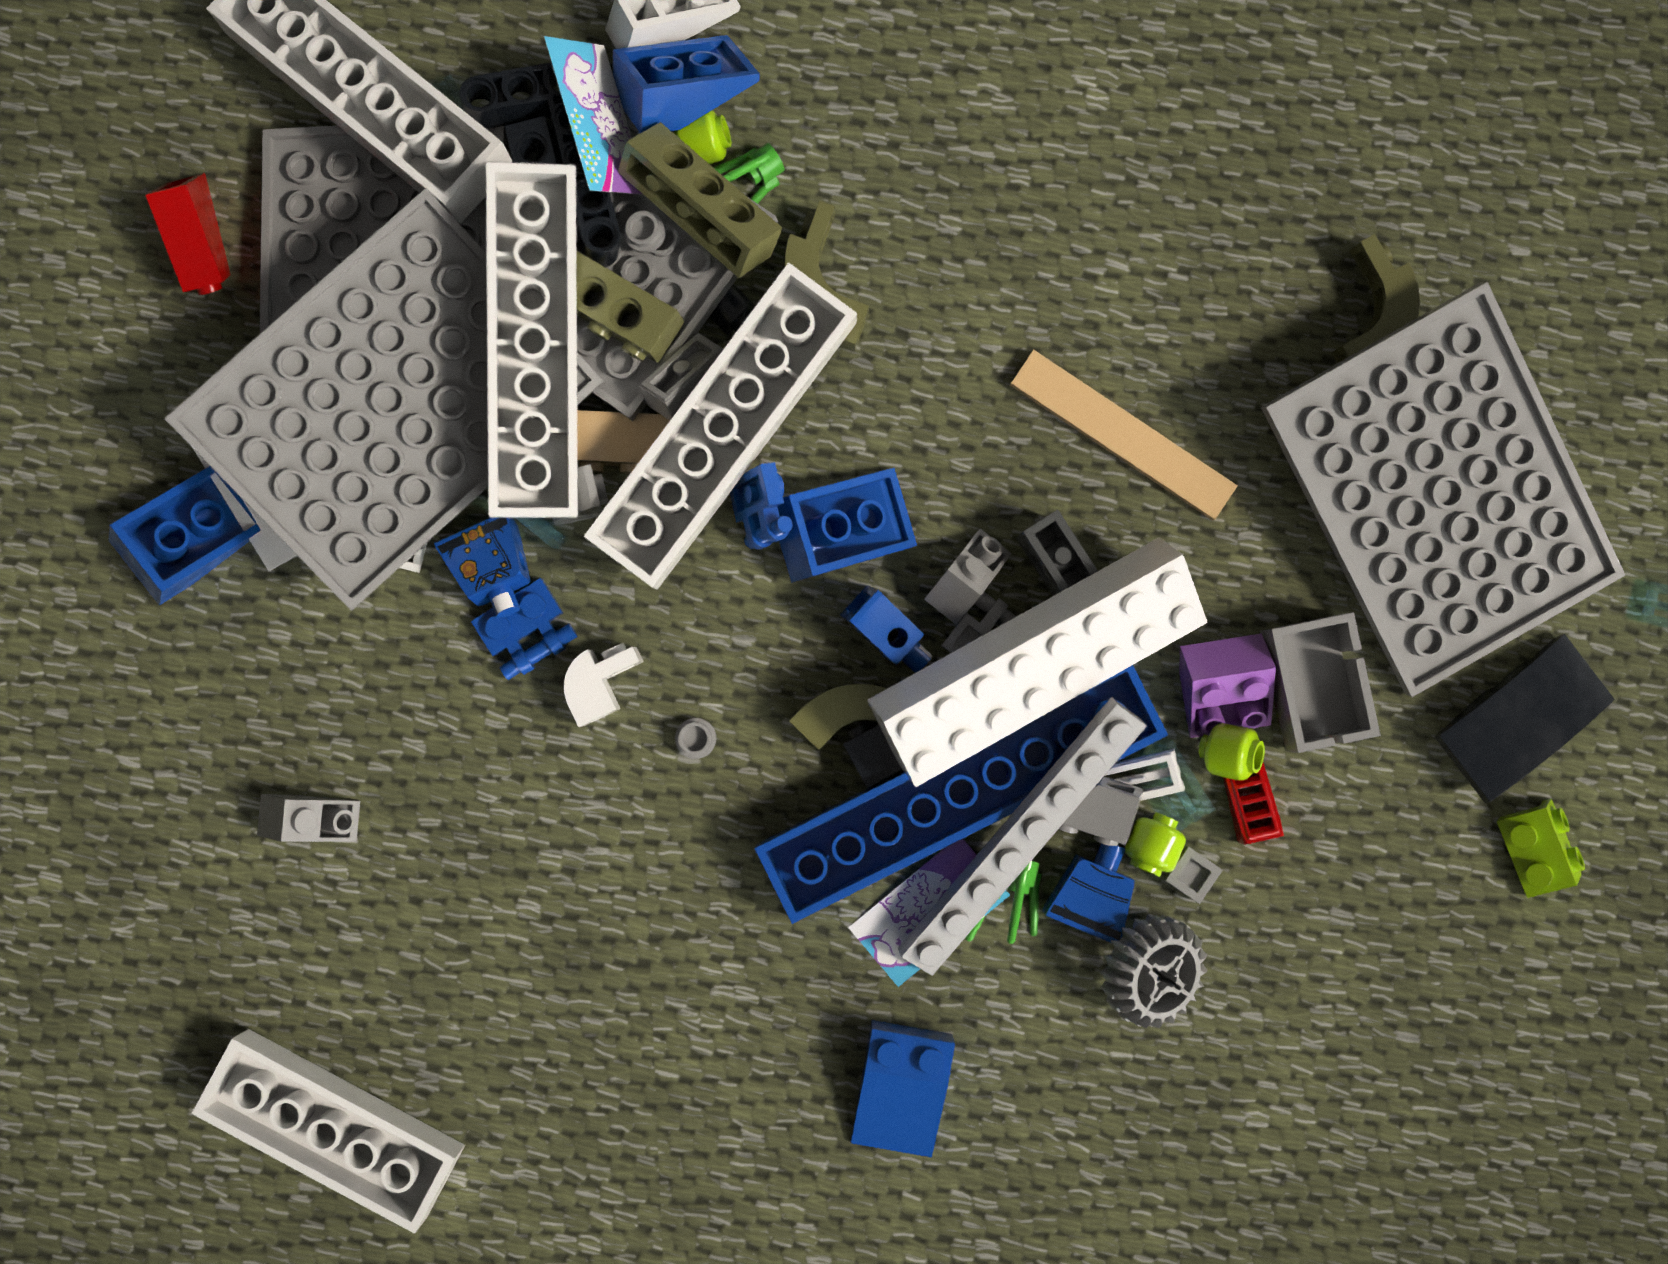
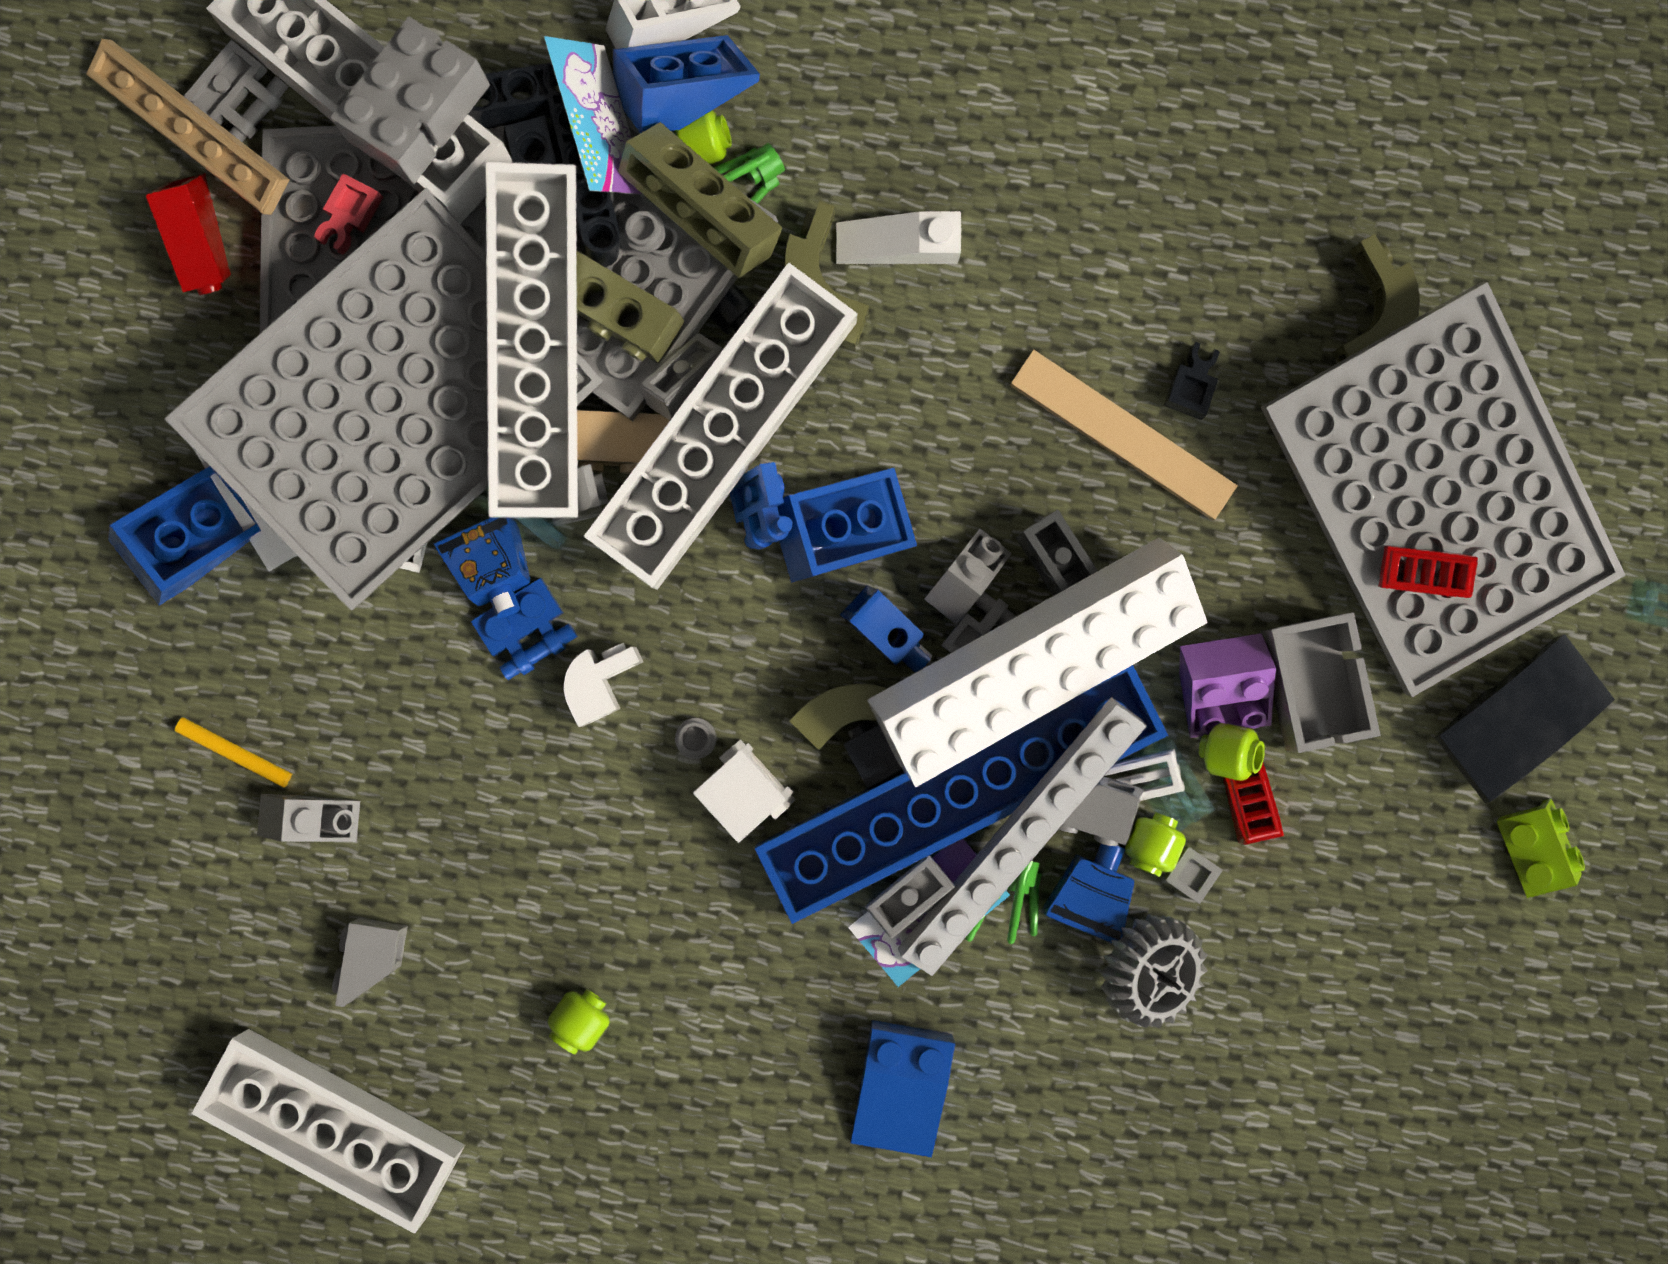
none -> tan tile [86,39,290,215]
none -> yellow bar [175,717,292,788]
none -> light grey plate [184,39,289,142]
none -> coral plate [315,174,383,255]
none -> light grey piece [330,16,490,185]
none -> light grey slope [332,918,408,1007]
none -> lime head [547,989,610,1055]
none -> white plate [693,739,795,843]
none -> white slope [836,211,961,264]
none -> light grey slope [865,855,955,939]
none -> black plate [1164,342,1220,420]
none -> red slope [1378,545,1478,598]

